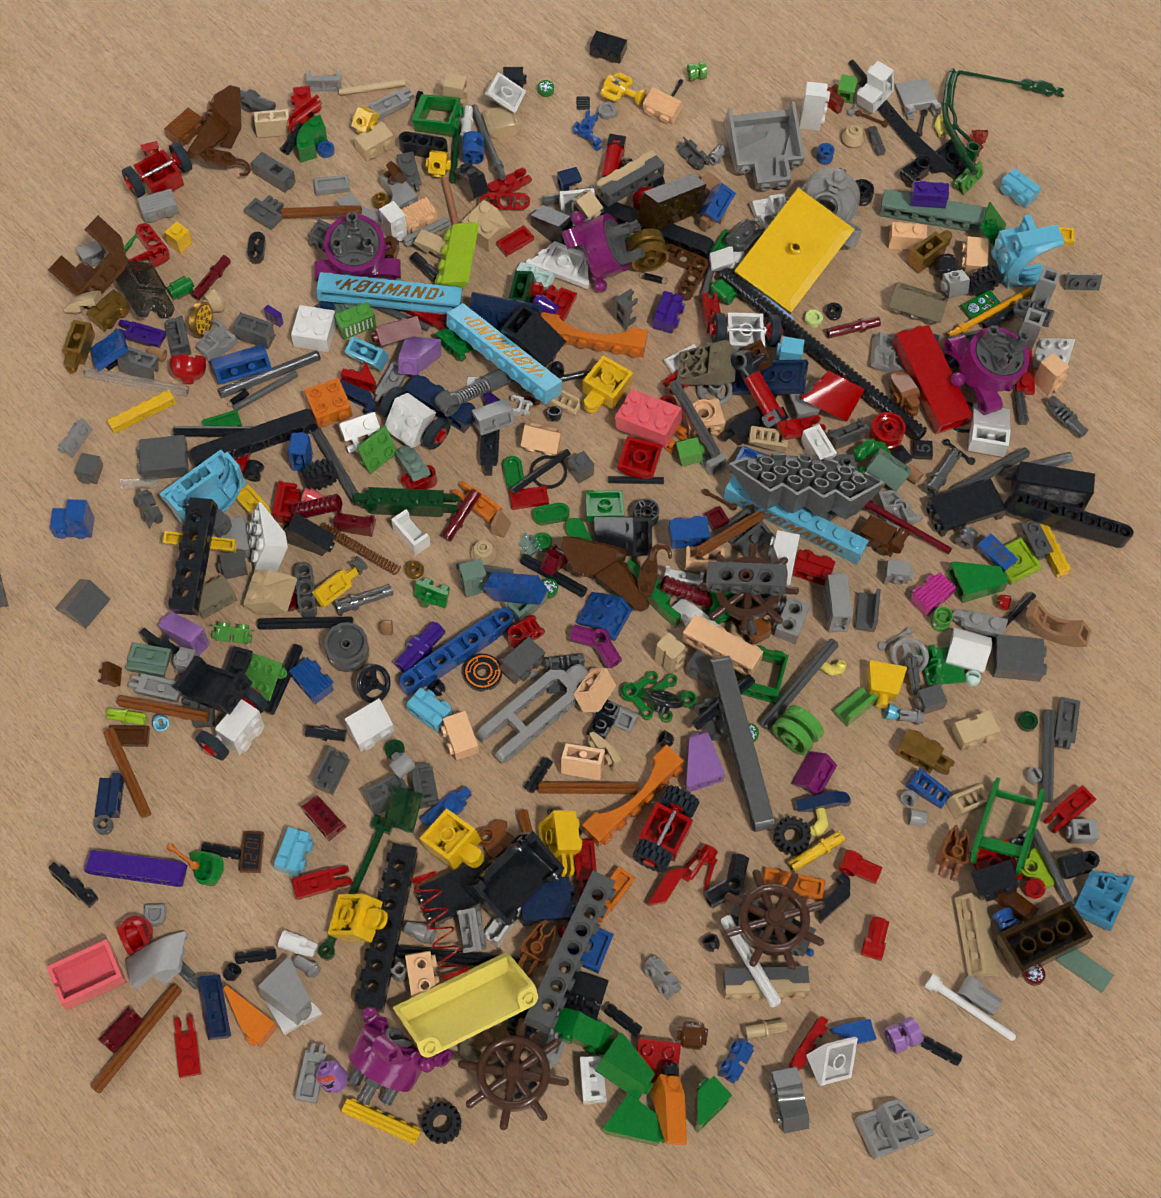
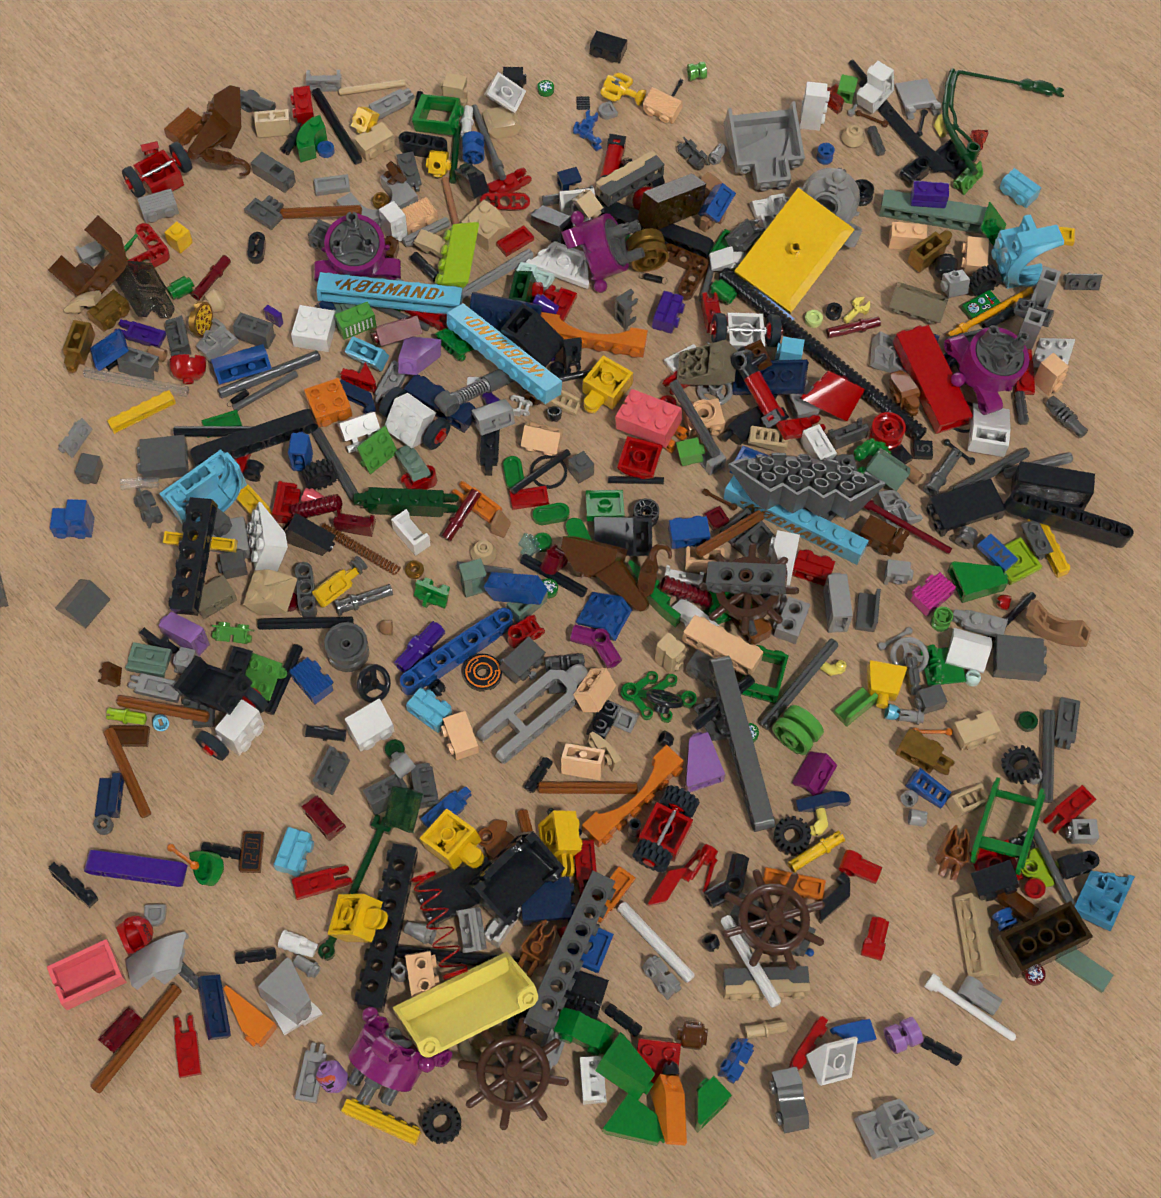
black hinge [223,963,242,981] -> none
red piece [287,95,322,133] -> none
none -> black axle [312,88,362,165]
none -> light grey axle [462,249,534,299]
none -> black hinge [563,337,582,374]
none -> white axle [617,902,695,983]
none -> black piece [627,818,641,843]
none -> light yellow bar [843,297,870,323]
none -> orange hinge [912,727,953,736]
none -> black tyre [1001,745,1040,784]

